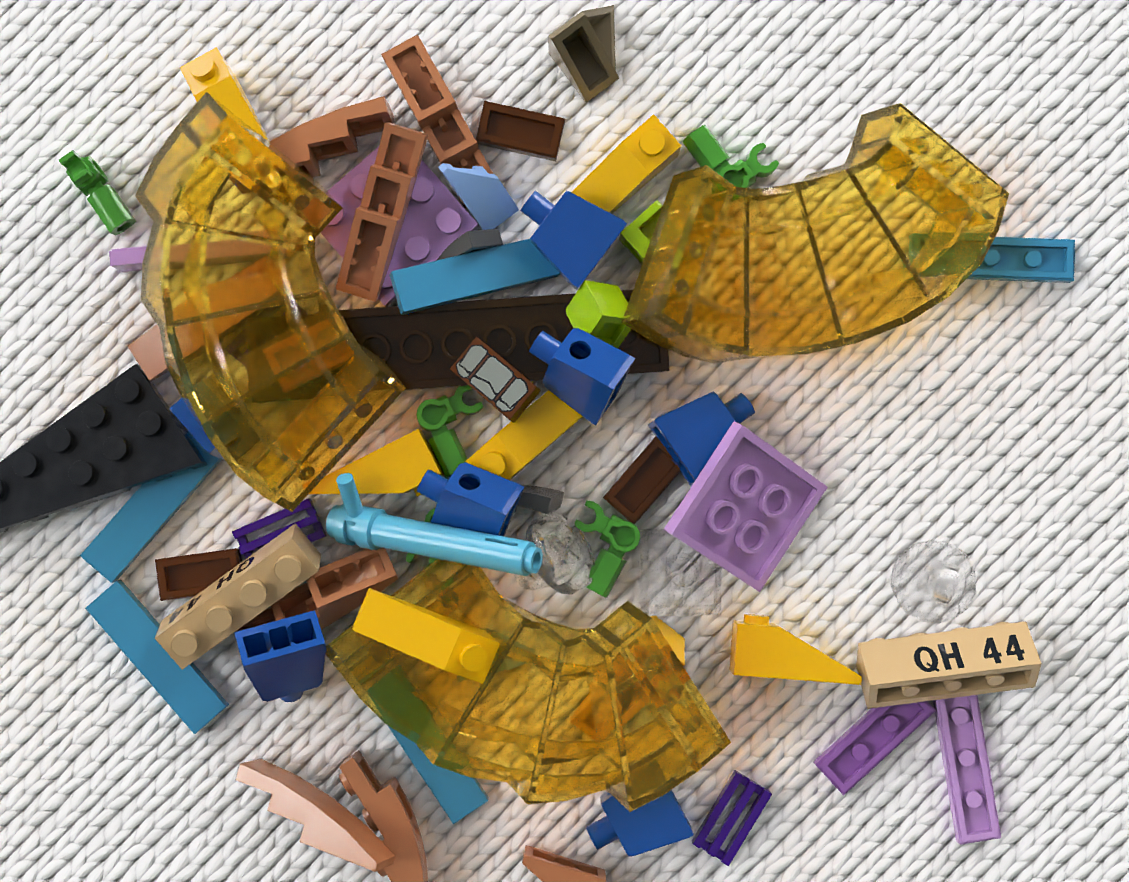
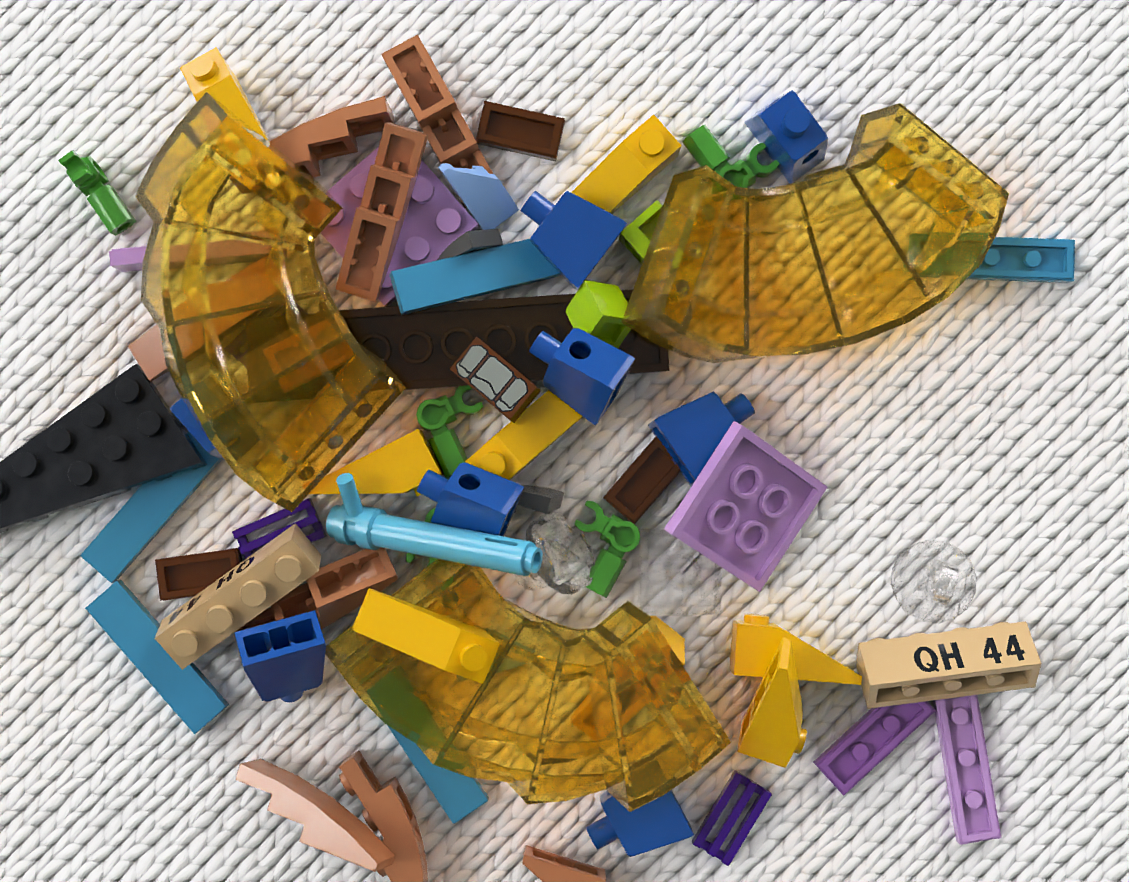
dark tan slope [548,5,619,103] -> none
none -> yellow slope [737,637,807,768]
none -> blue torso [744,90,828,185]

